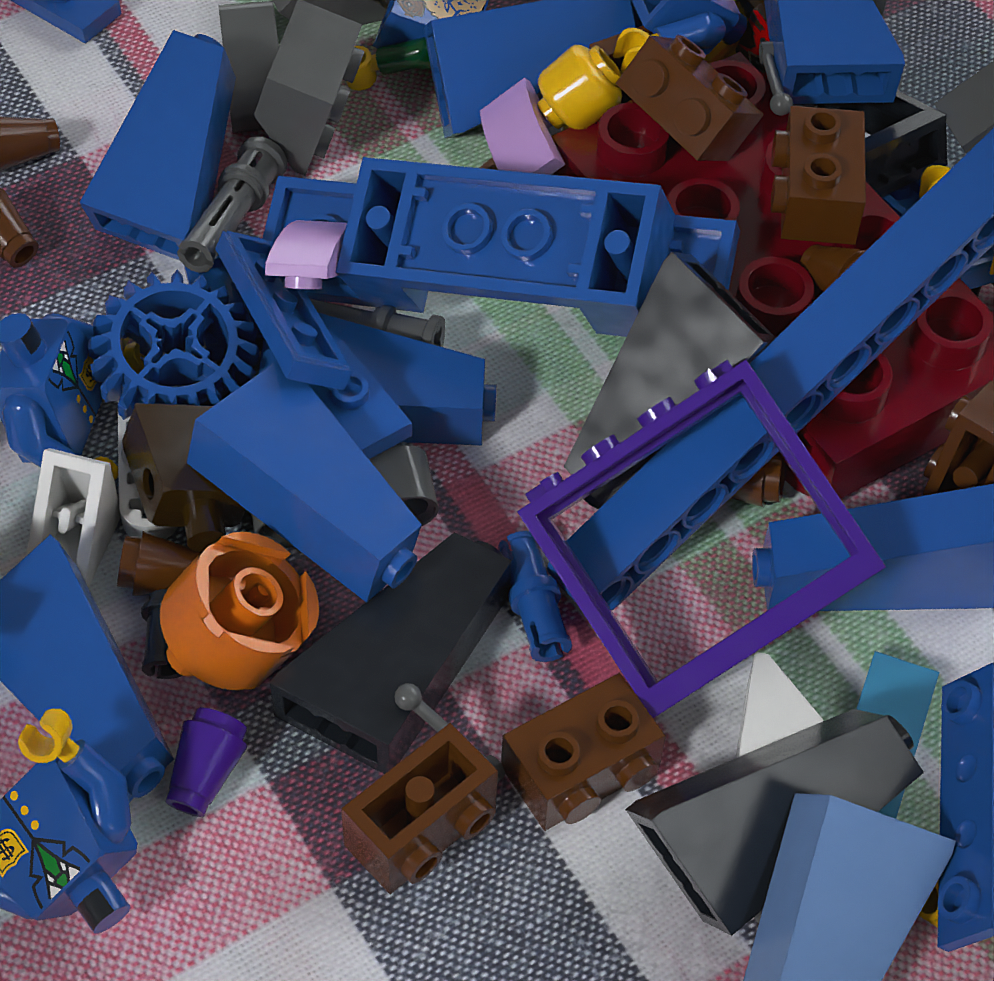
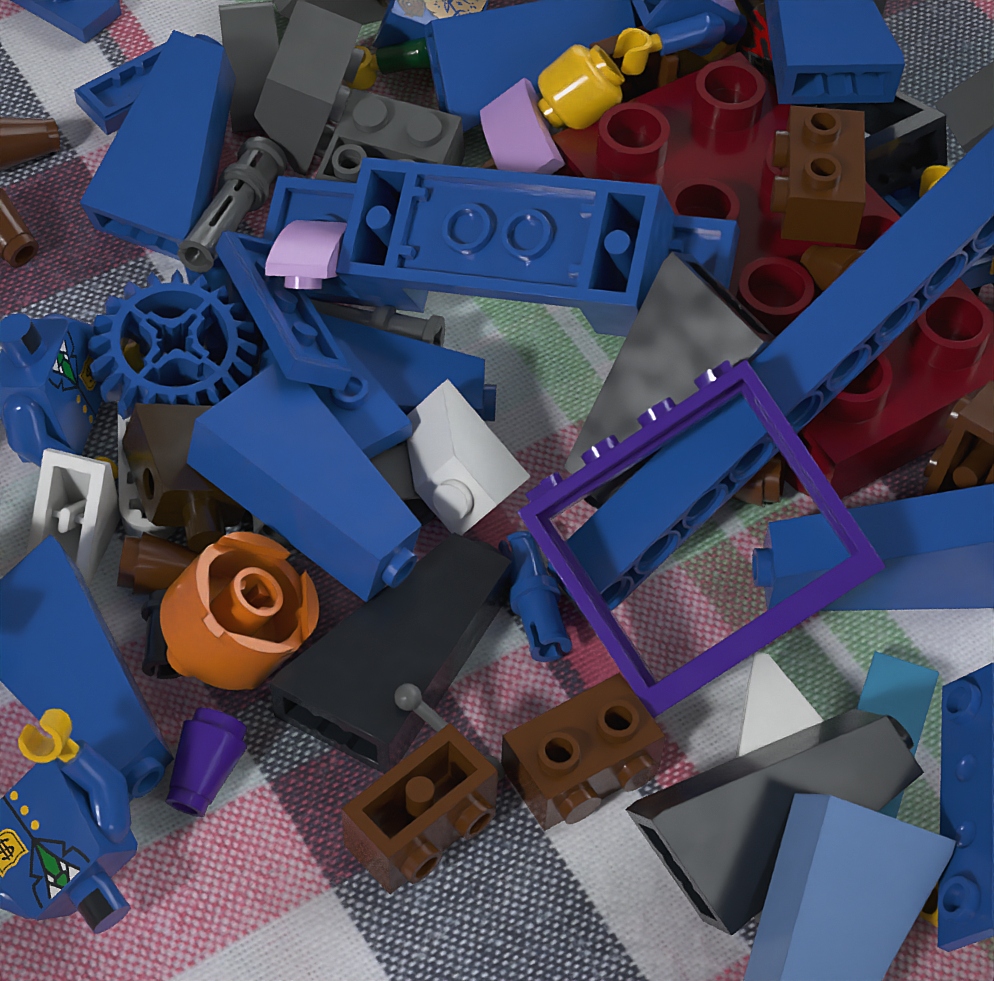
reddish brown brick [615,35,764,161] -> none
dark grey hinge [759,41,793,116] -> none
none -> blue plate [74,42,166,135]
none -> dark grey slope [315,88,465,183]
none -> white slope [407,379,531,536]

